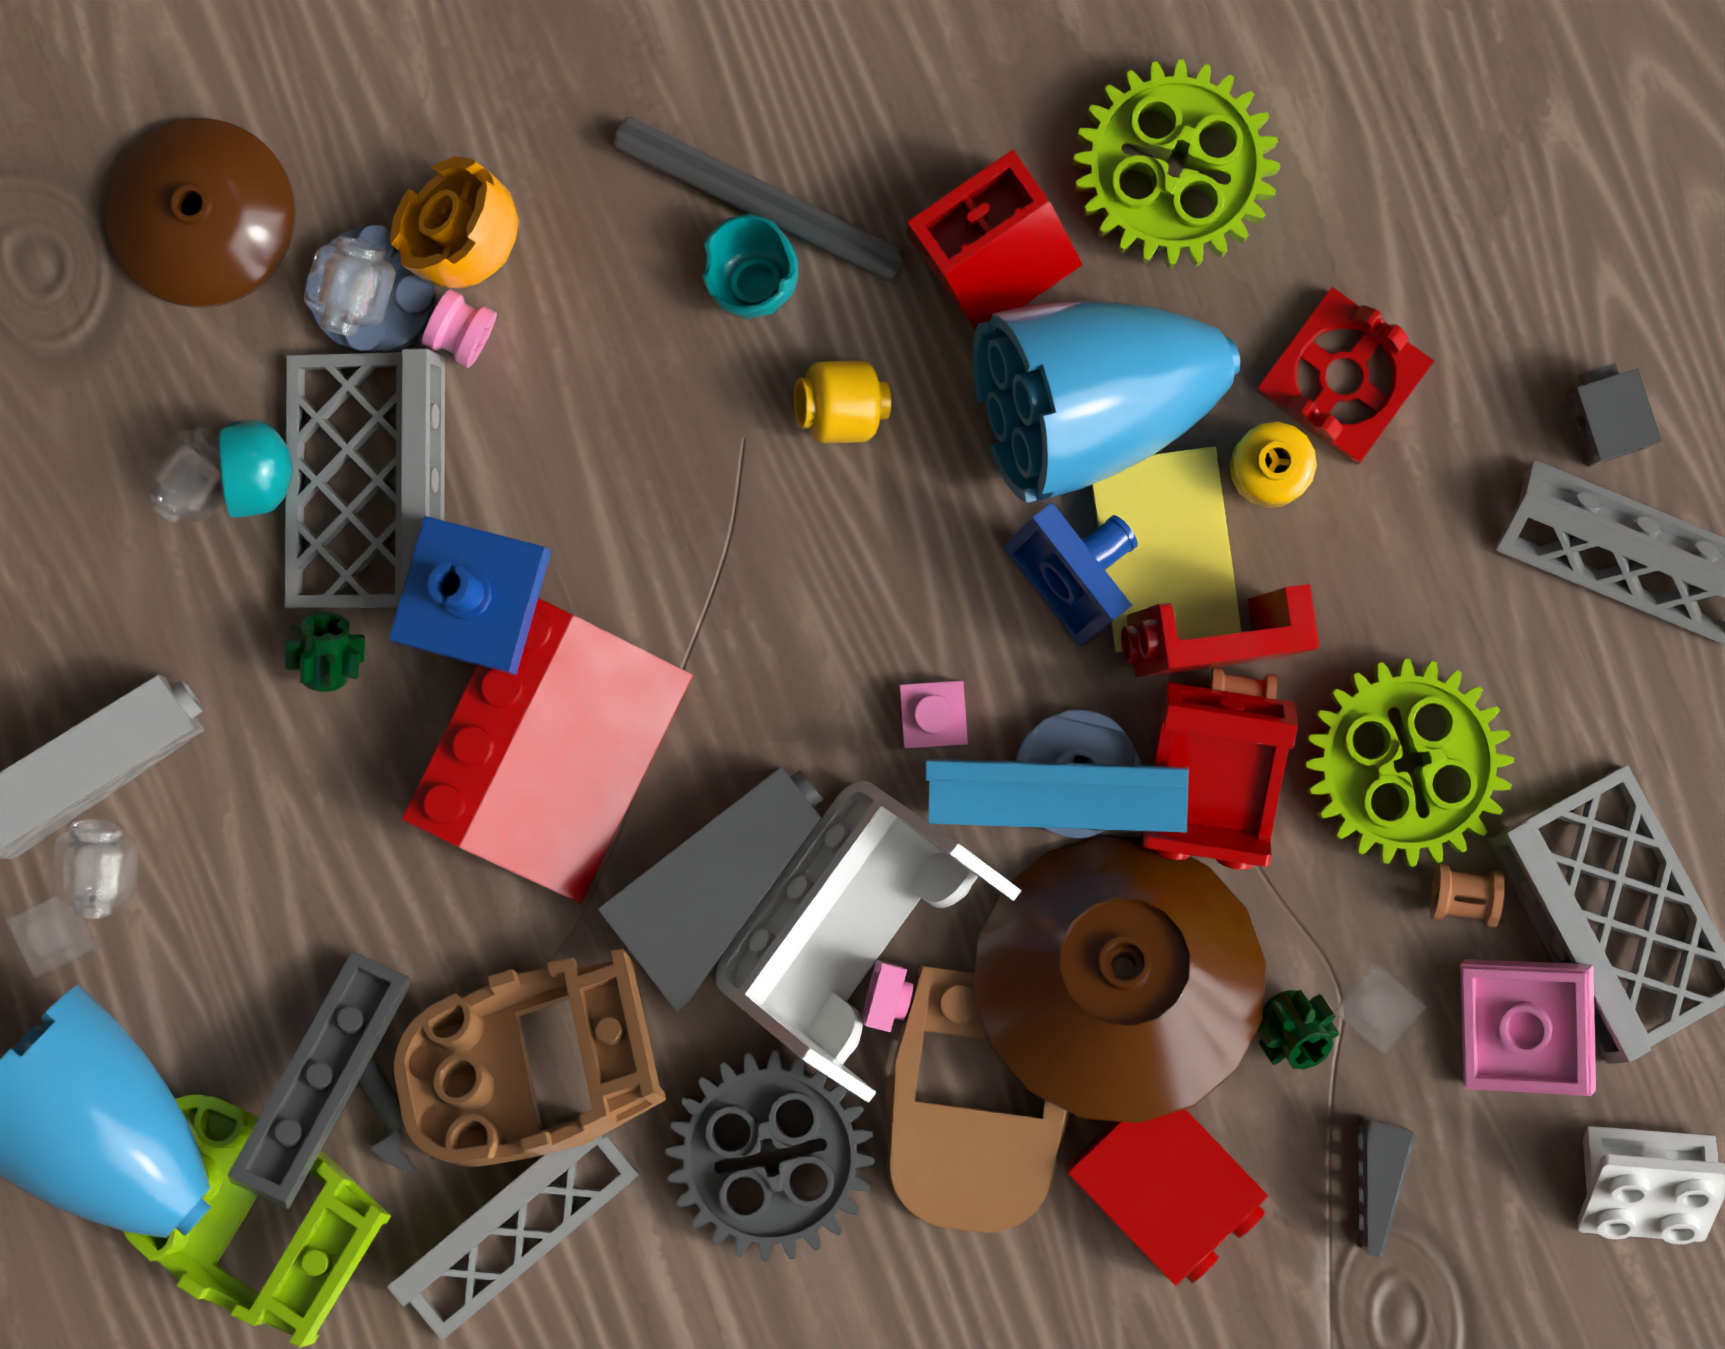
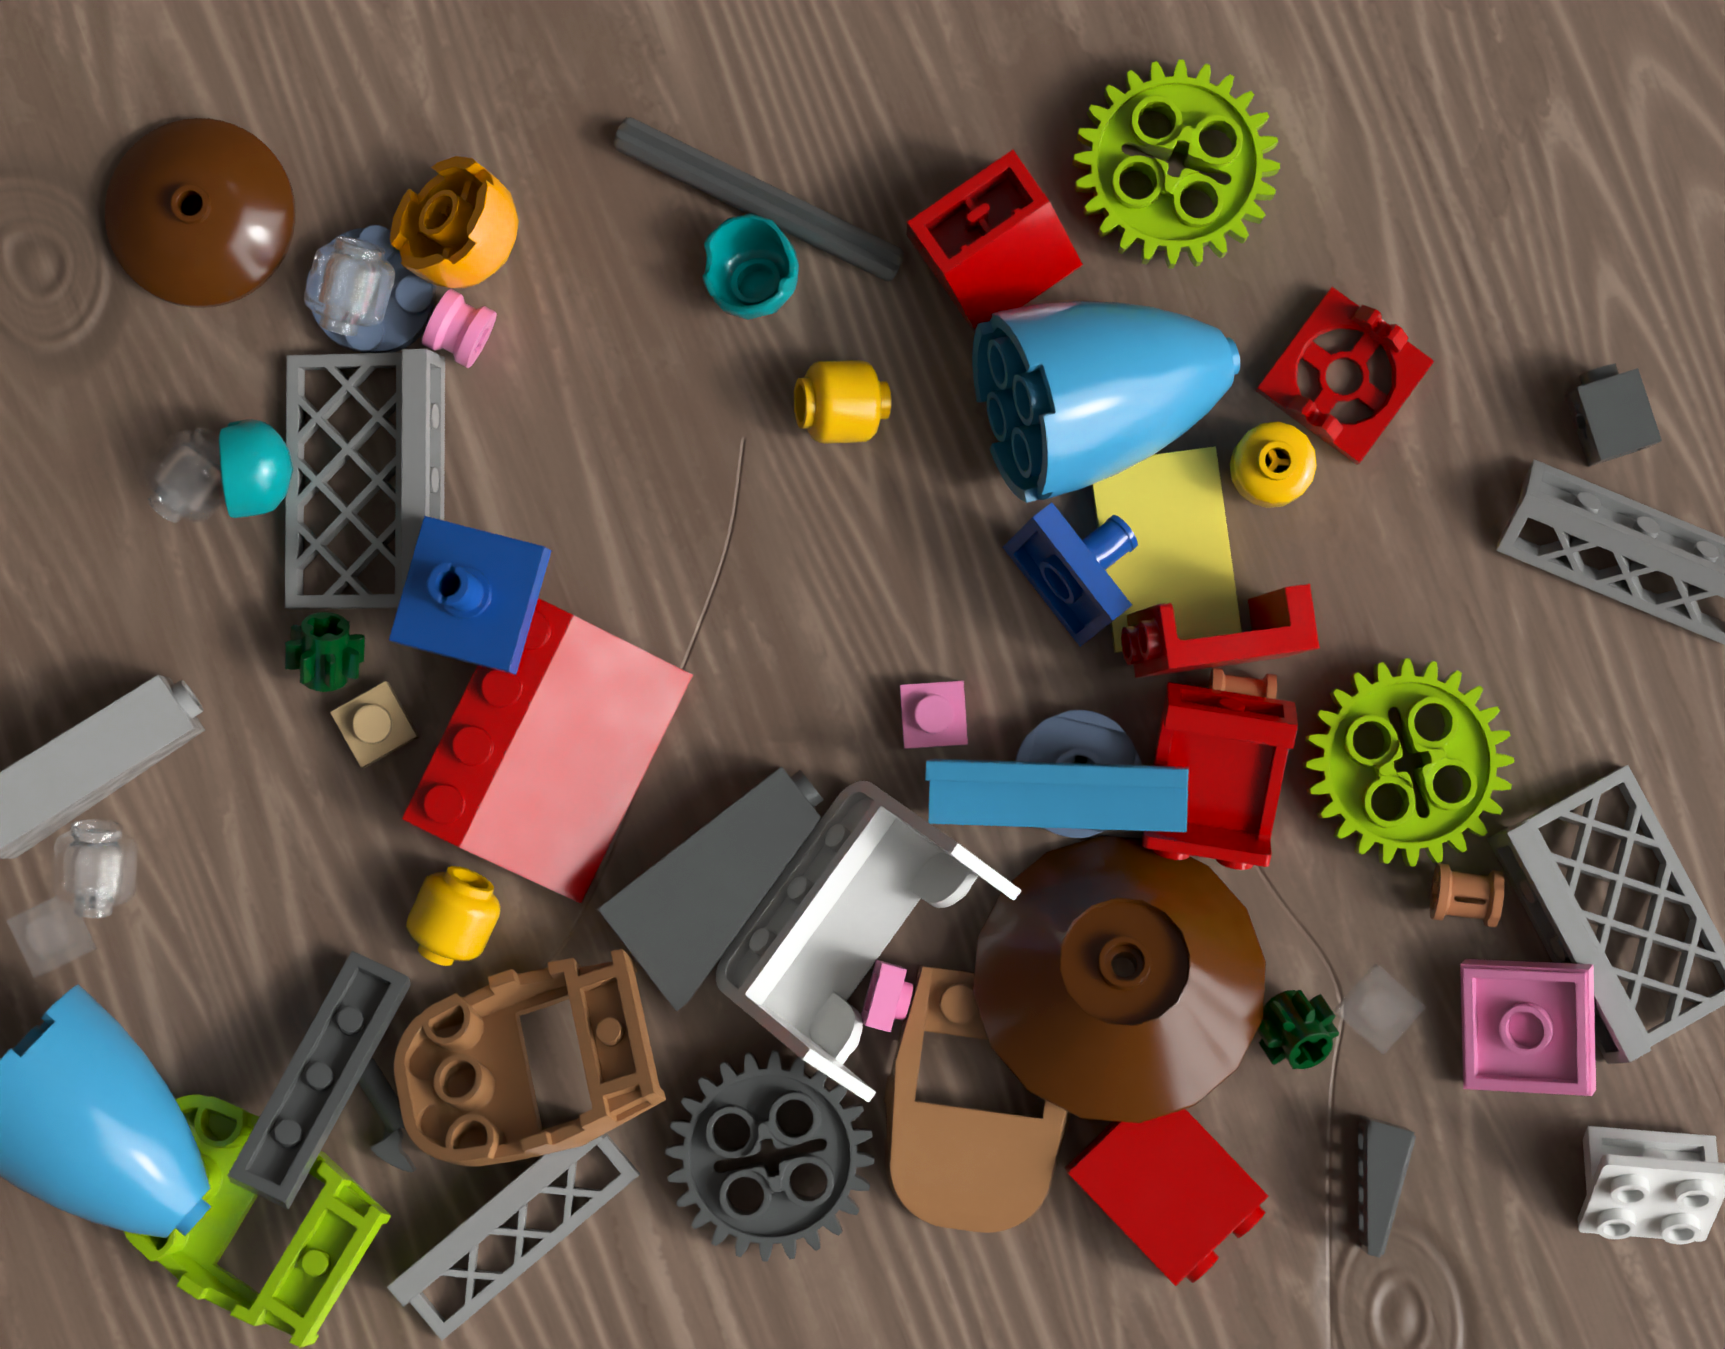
none -> tan plate [330,681,420,768]
none -> yellow head [406,866,501,966]

